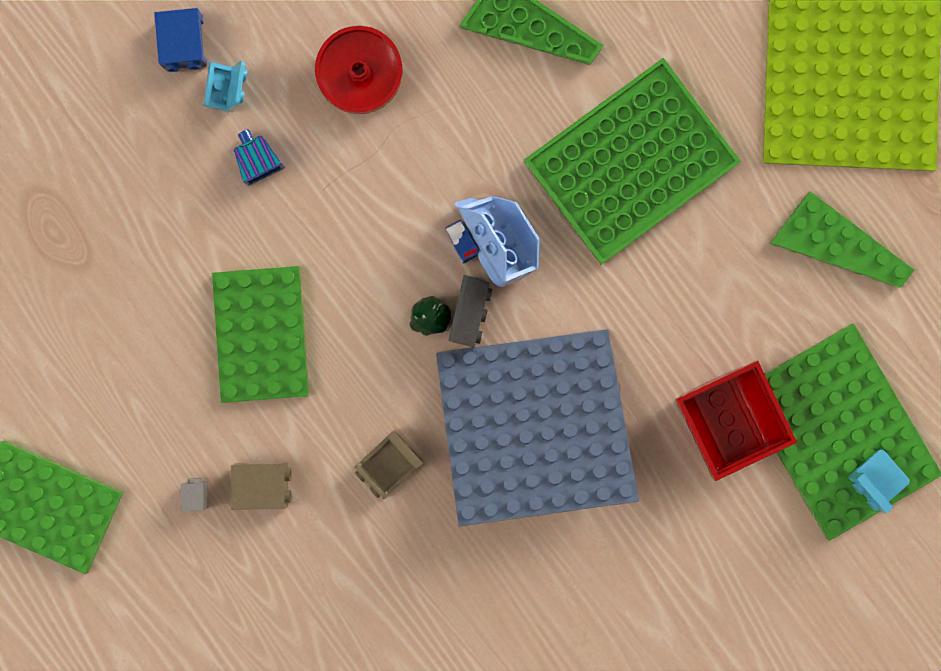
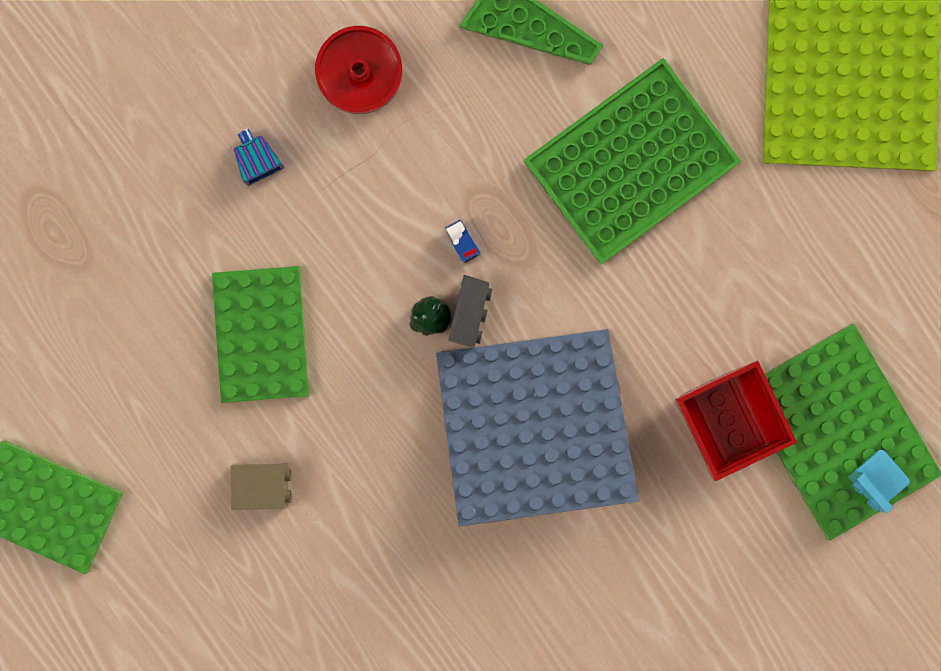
blue panel [154,8,207,72] -> none
light grey brick [181,478,208,511] -> none
medium azure bracket [203,61,247,112] -> none
dark tan panel [354,430,424,499] -> none
light blue slope [454,196,540,287] -> none
bright green wing [769,191,914,288] -> none

